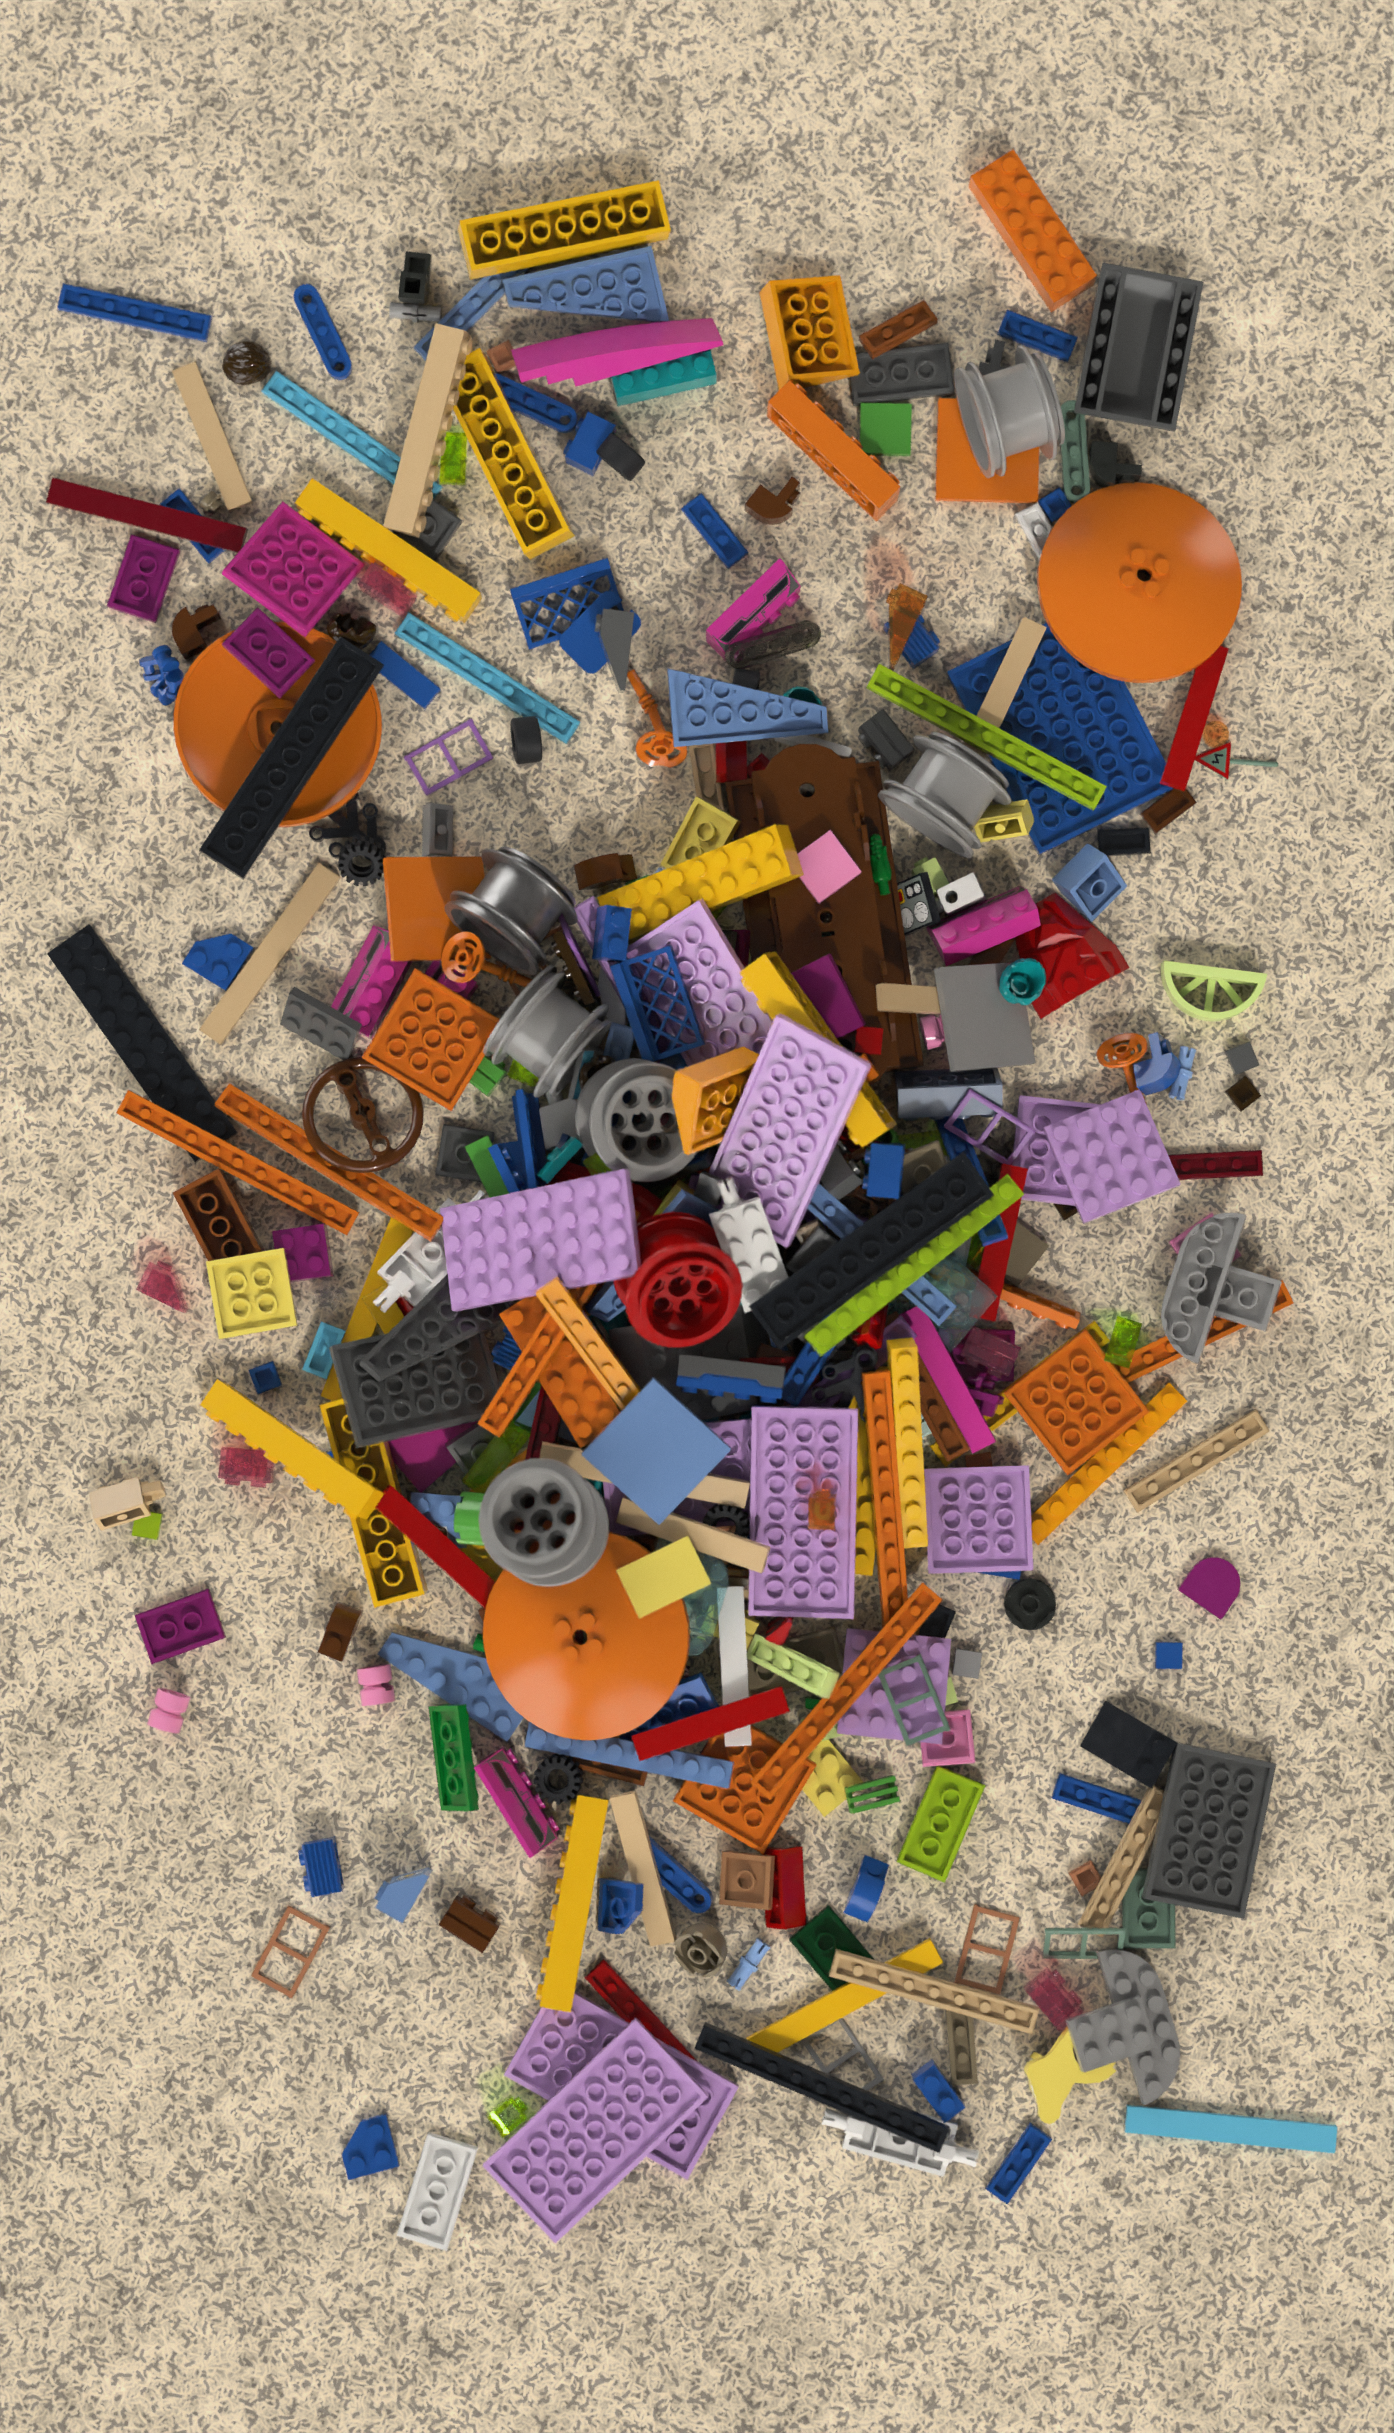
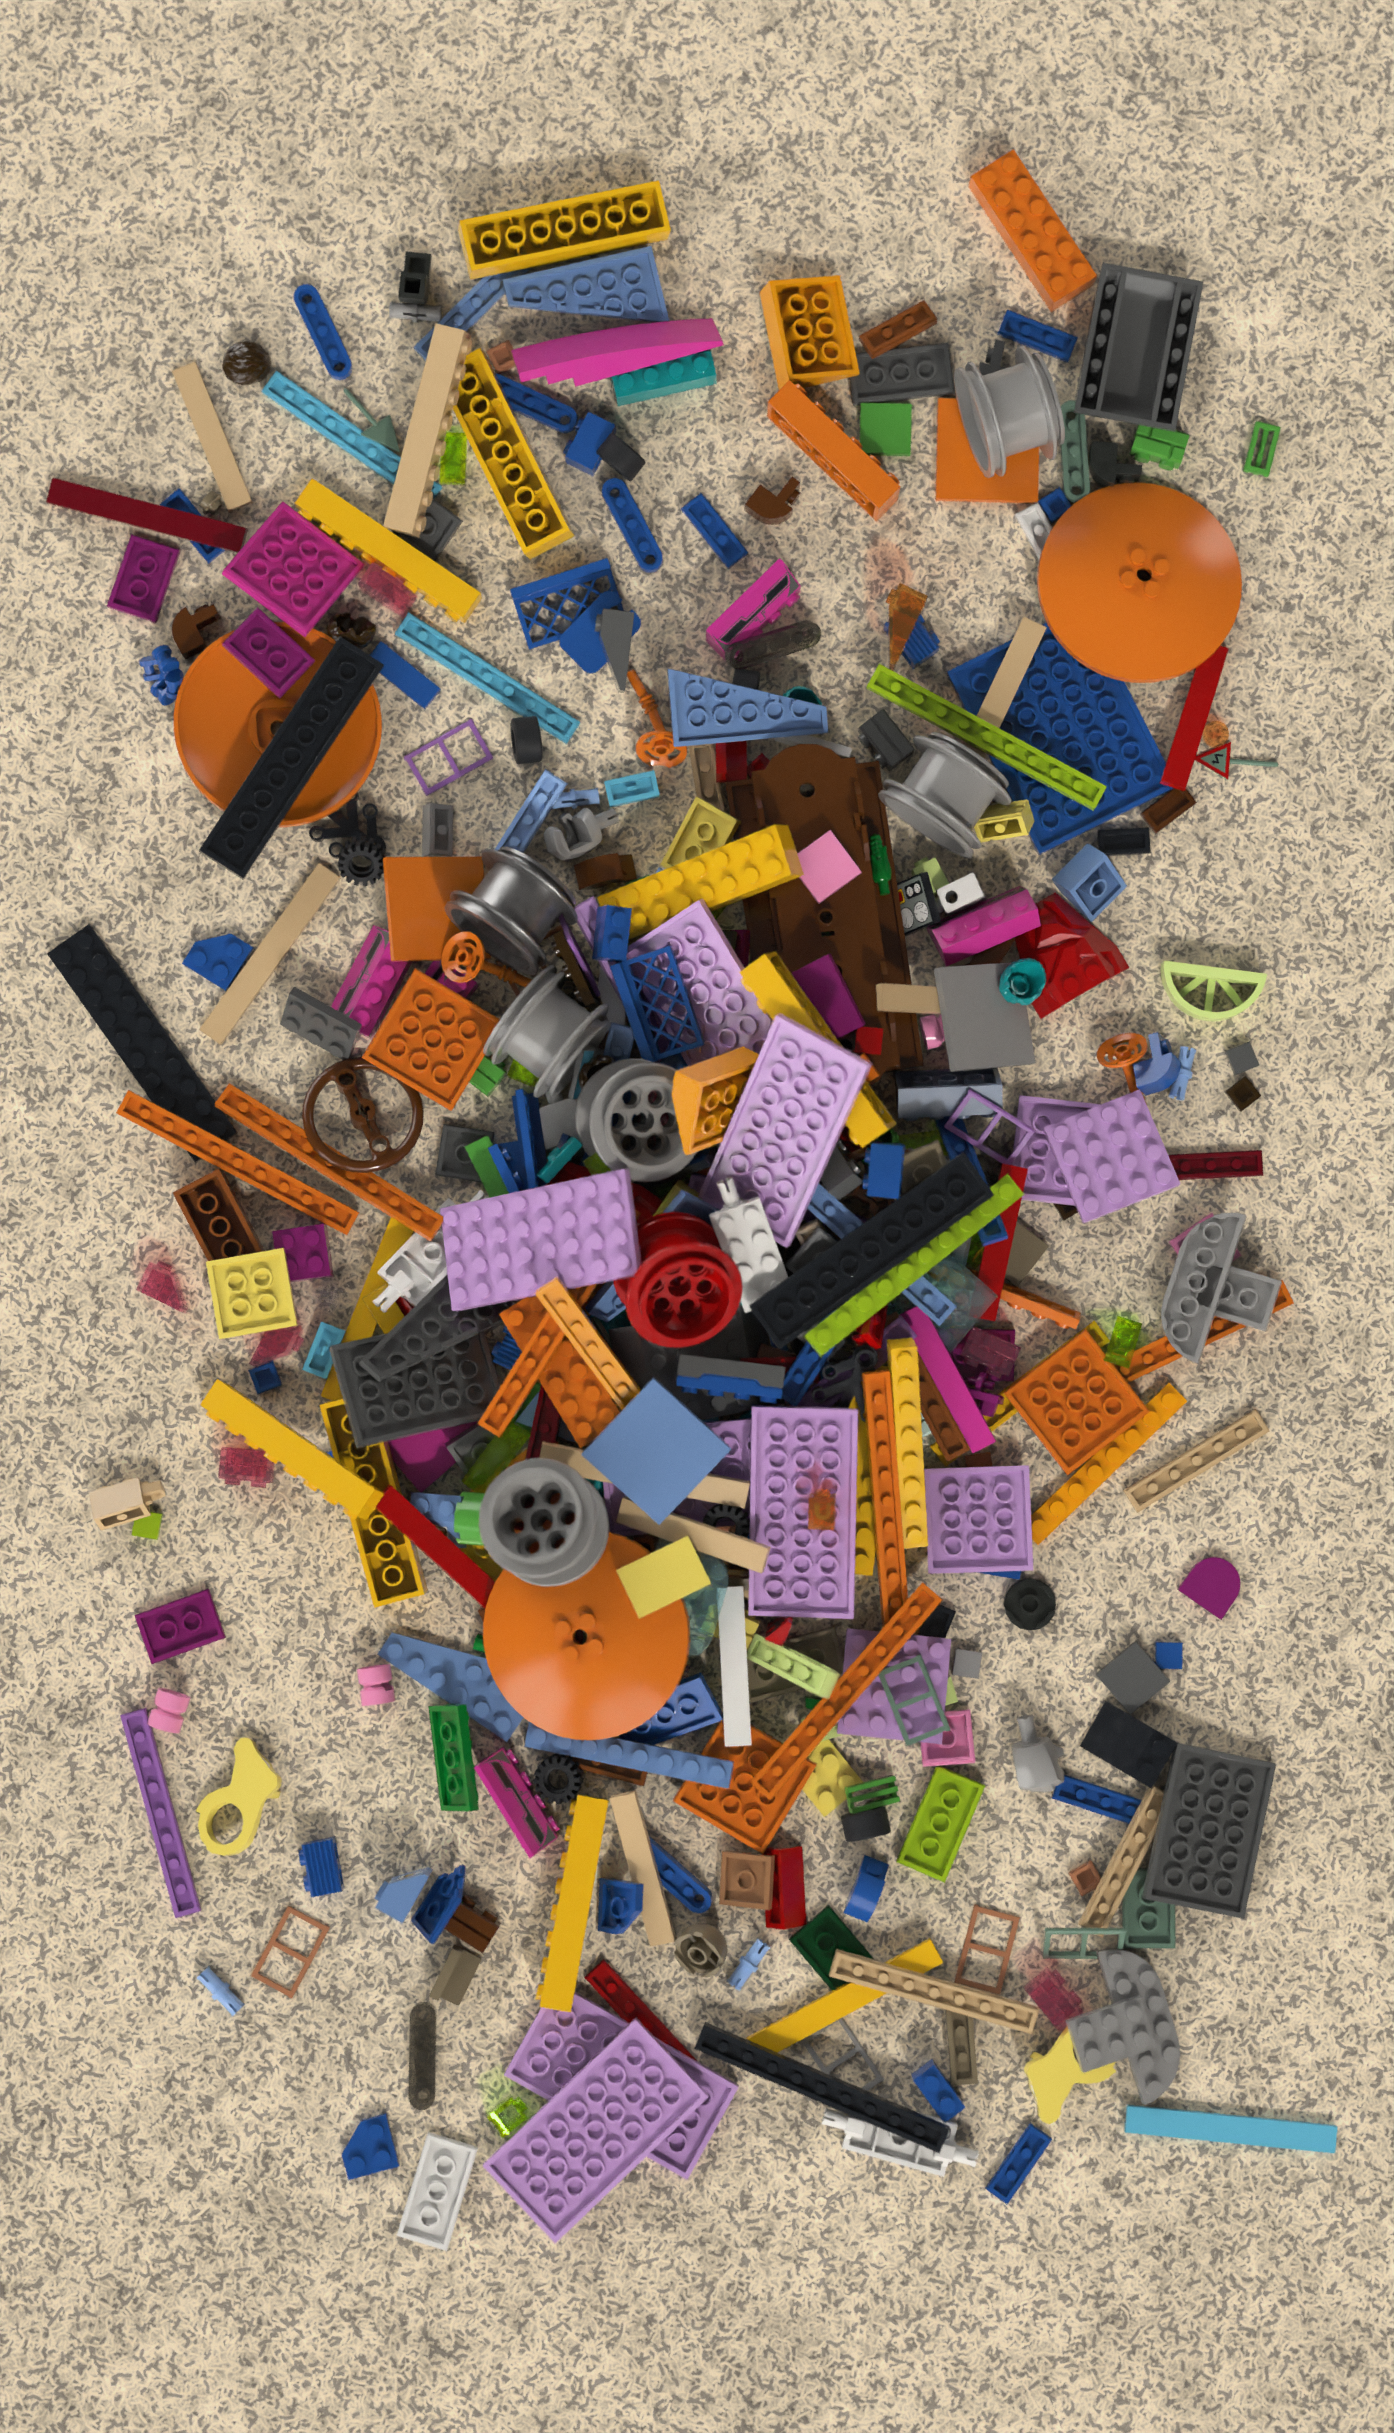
blue tile [57,283,212,342] -> none
reddish brown brick [317,1602,363,1662] -> none
red tile [631,1686,790,1761] -> none
dark grey tile [694,1171,727,1207] -> none
none -> medium lavender tile [120,1708,202,1918]
none -> light yellow animal [196,1738,282,1856]
none -> light blue pin [197,1966,245,2016]
none -> clear pink slope [249,1327,304,1366]
none -> sand green piece [343,388,400,452]
none -> clear smoke plate [409,2002,437,2110]
none -> blue tile [411,1864,466,1944]
none -> dark tan panel [429,1945,481,2006]
none -> light blue tile [495,769,568,853]
none -> light grey piece [544,808,619,860]
none -> light blue pin [552,788,600,809]
none -> blue plate [602,478,663,573]
none -> medium azure plate [604,770,660,808]
none -> black tyre [841,1807,891,1842]
none -> light grey piece [1012,1715,1065,1792]
none -> dark grey tile [1096,1641,1170,1715]
none -> bright green brick [1129,425,1190,471]
none -> bright green tile [1243,421,1281,478]

